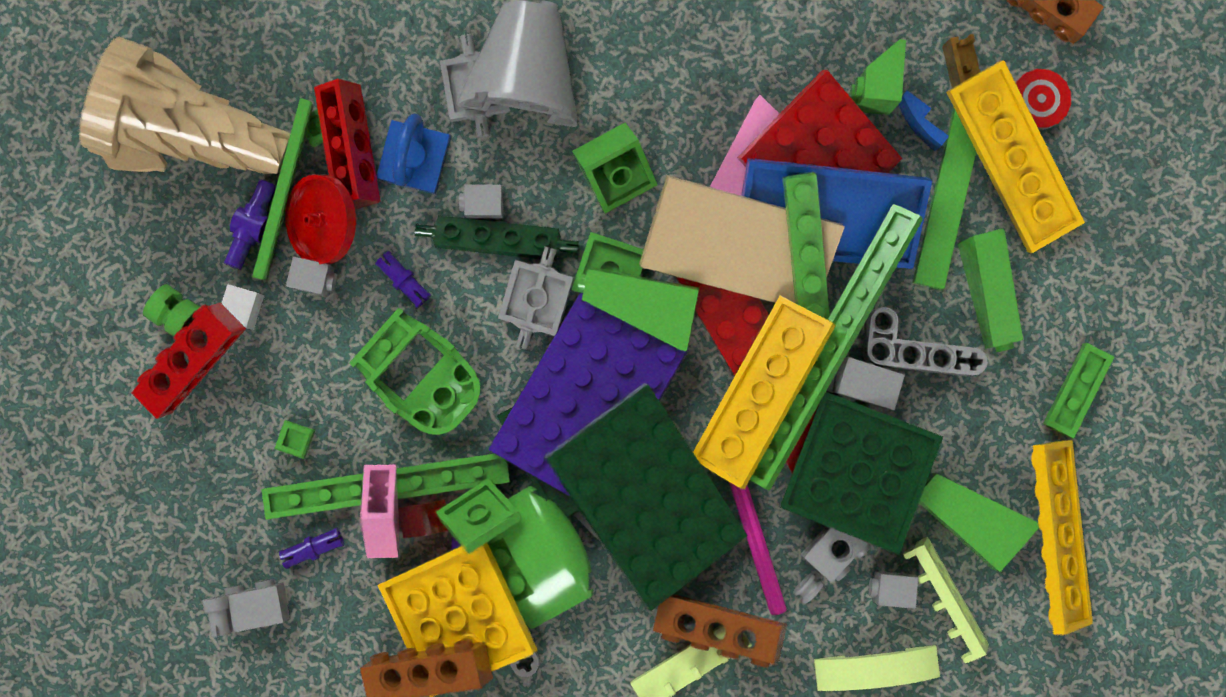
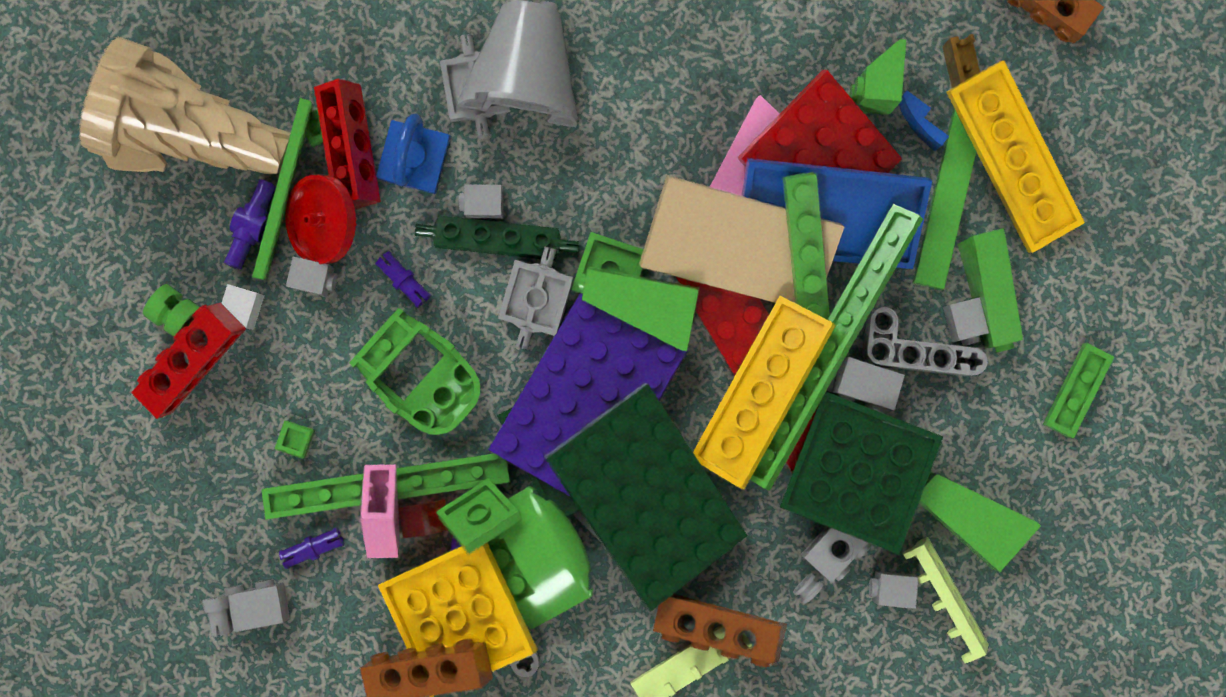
bright green slope [572,123,658,214] -> none
dark pink axle [729,482,787,615] -> none
yellowish green slope [814,645,940,691] -> none
red tile [1015,69,1071,130] -> none
yellow plate [1031,440,1093,635] -> none
none -> light grey brick [943,297,989,346]

